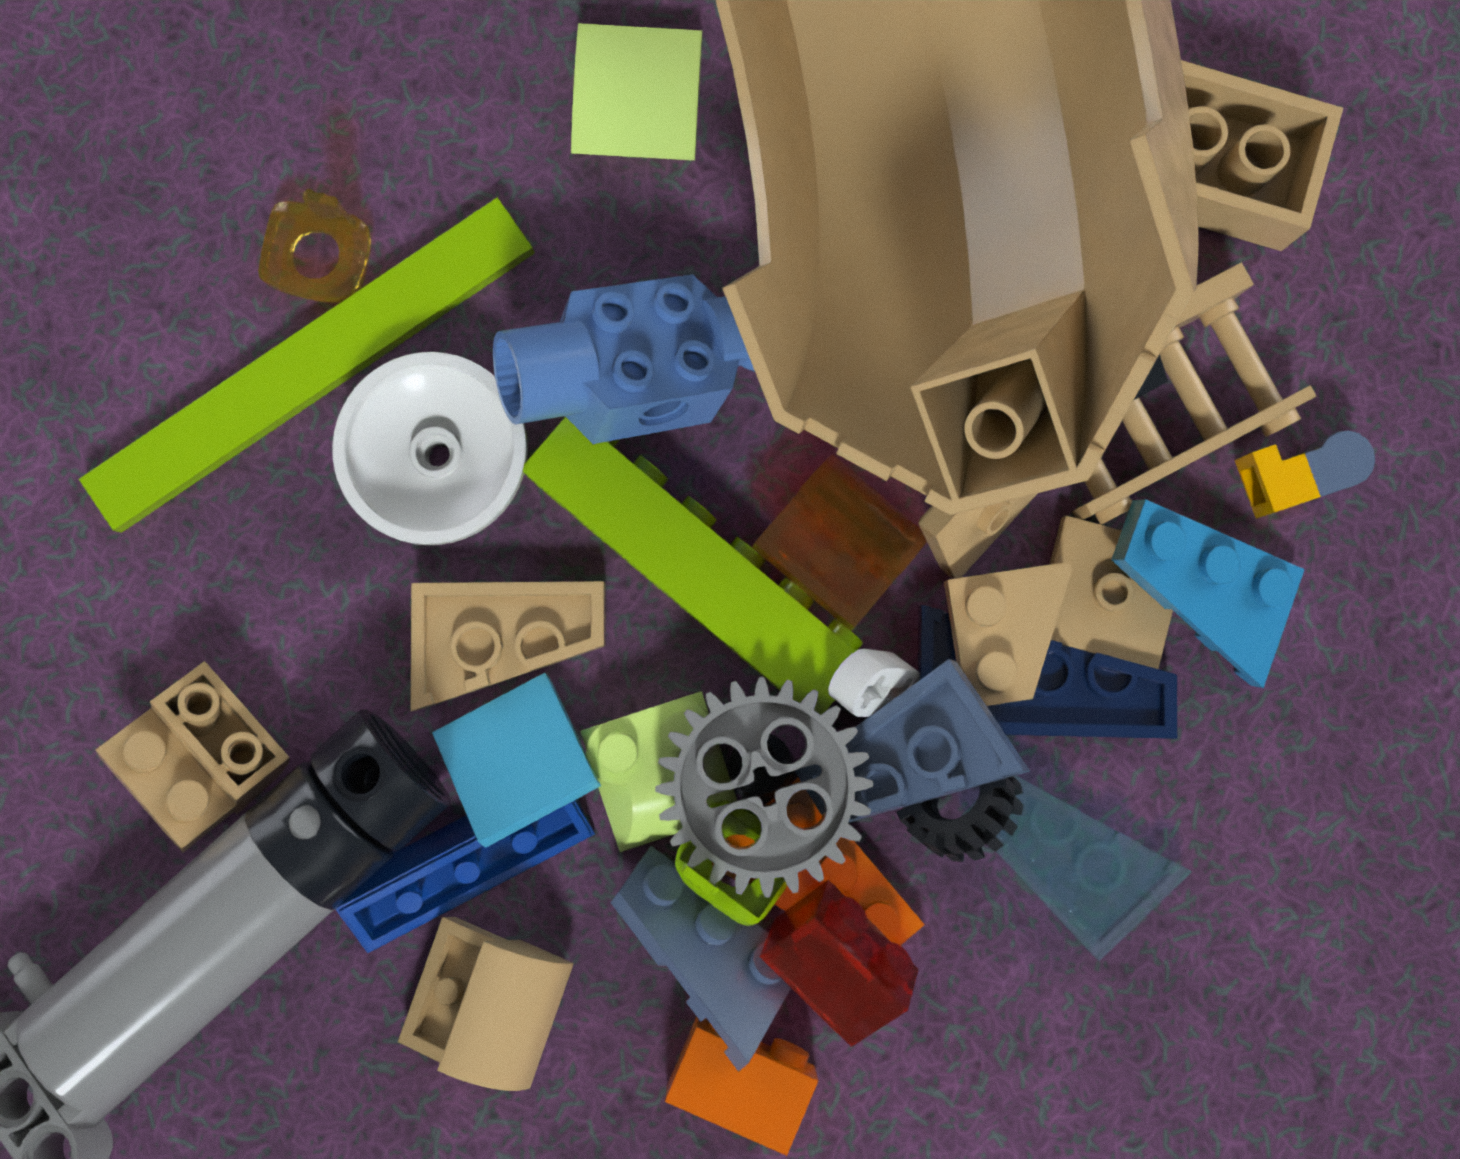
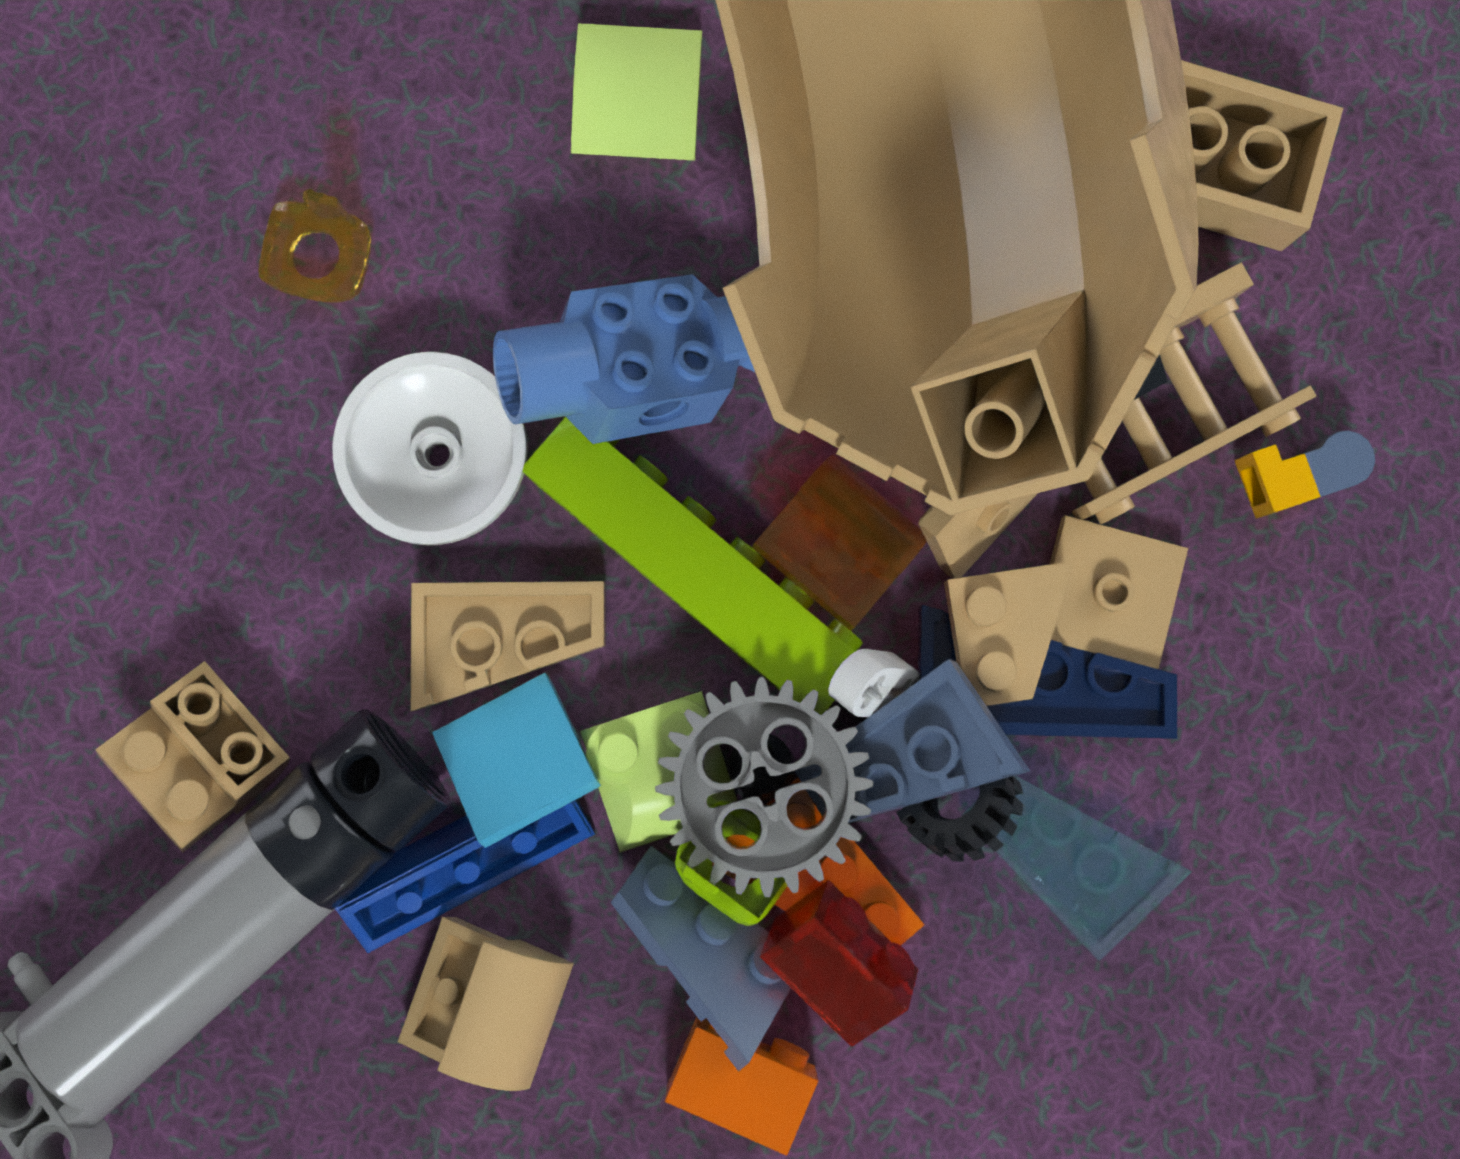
lime tile [79,197,535,533] -> none
dark azure wing [1111,499,1305,688] -> none

